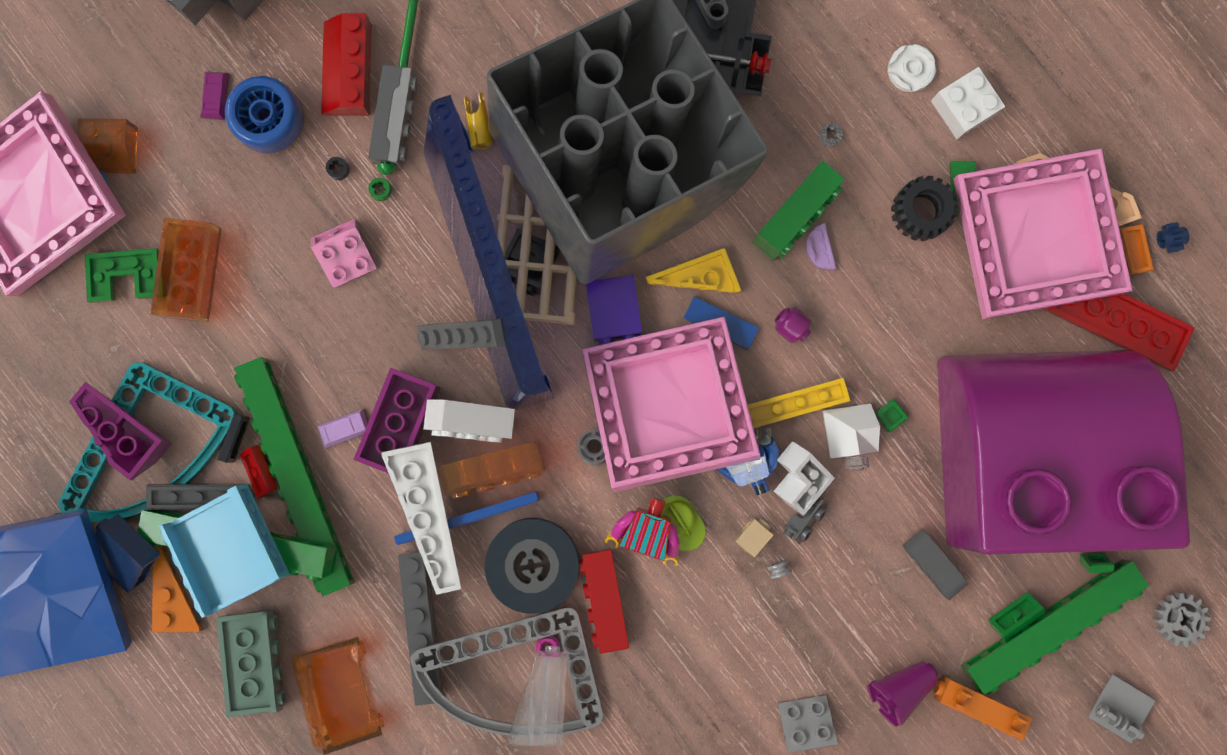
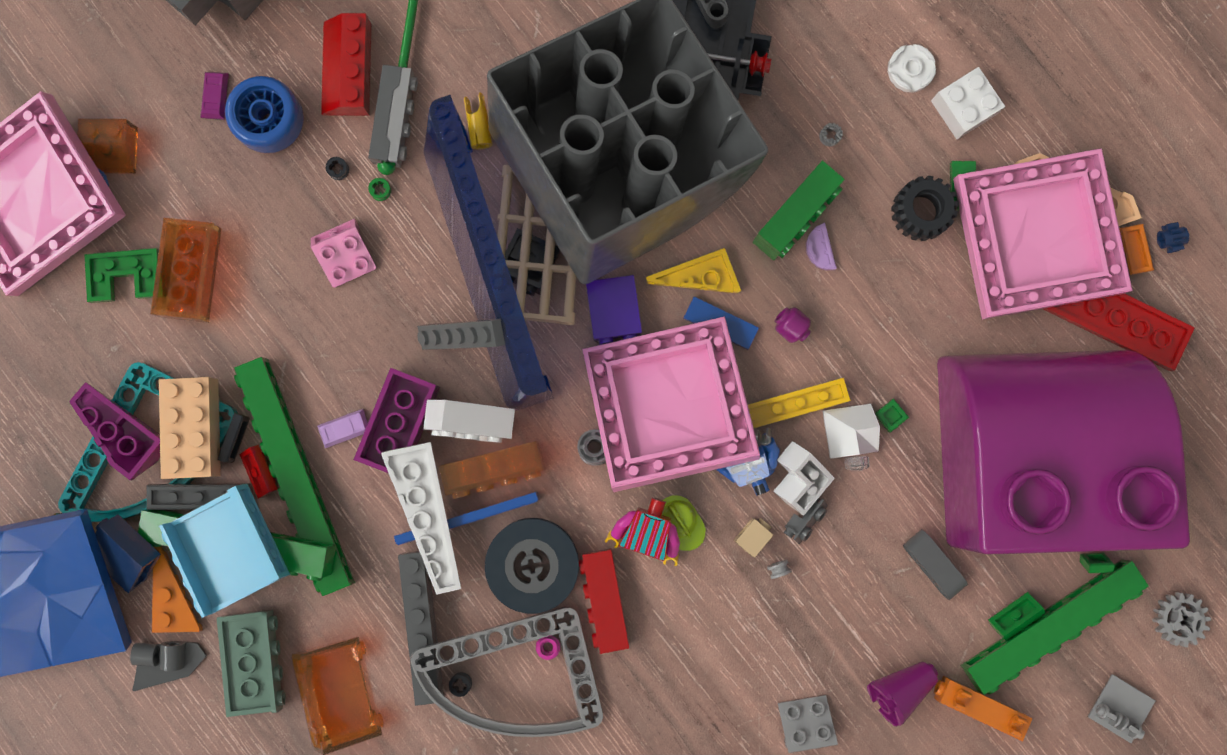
clear slope [508,646,567,747] -> none
none -> dark grey panel [130,641,207,691]
none -> light nougat brick [159,377,221,479]
none -> black bush [448,672,472,697]

